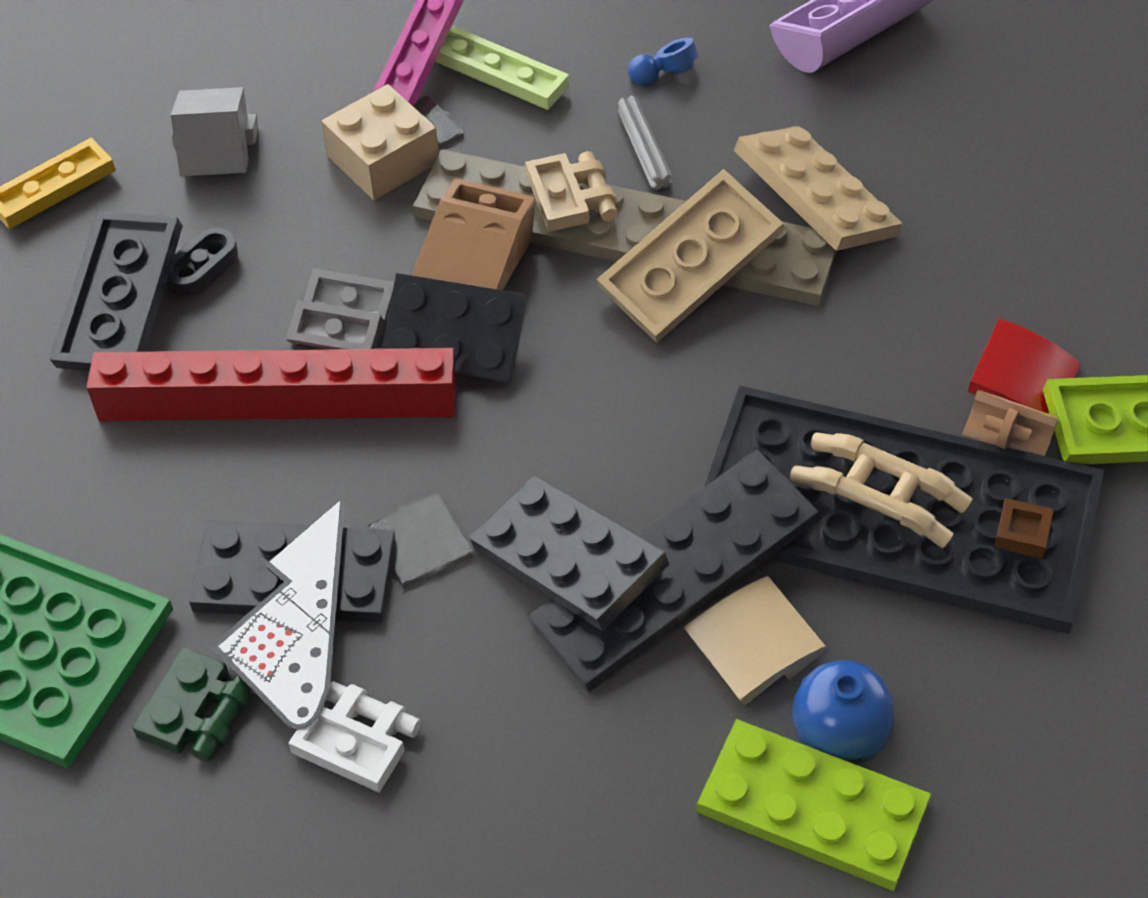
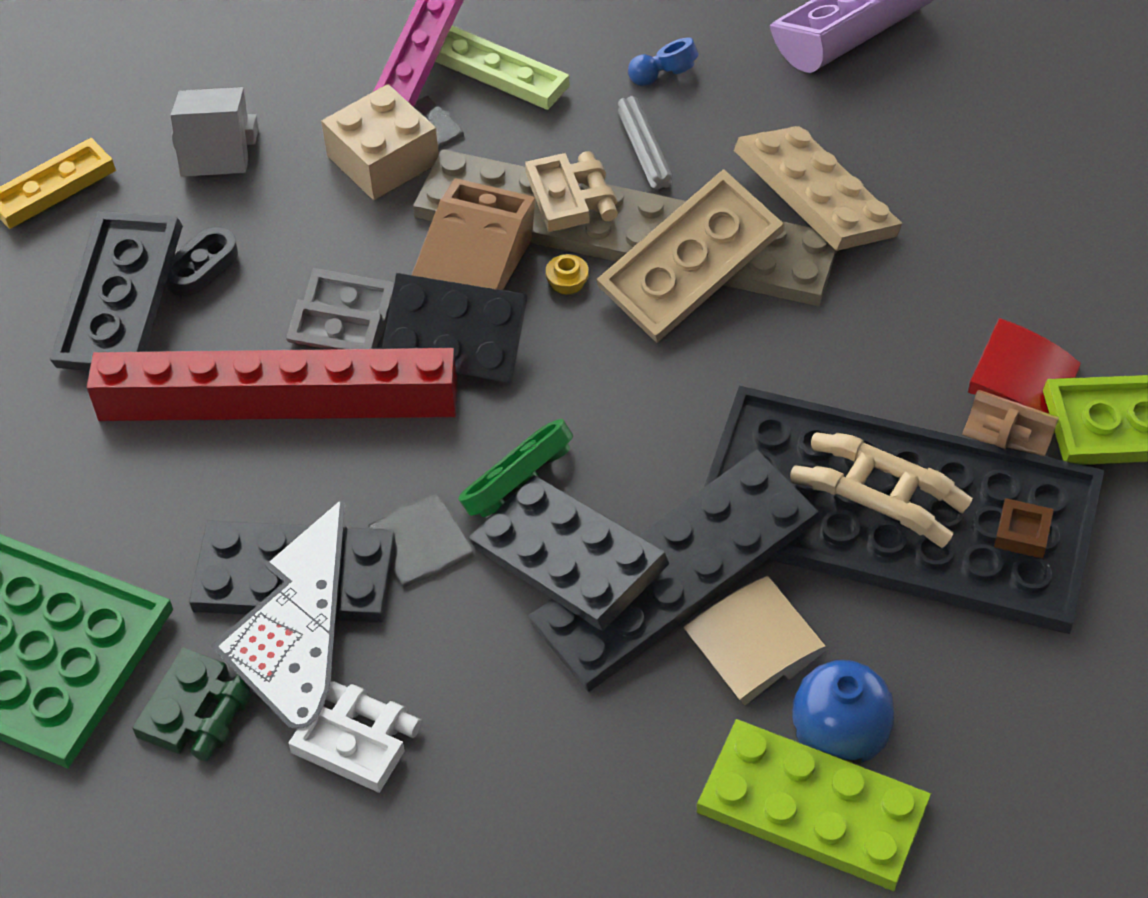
none -> green plate [458,419,573,518]
none -> yellow plate [546,254,589,294]

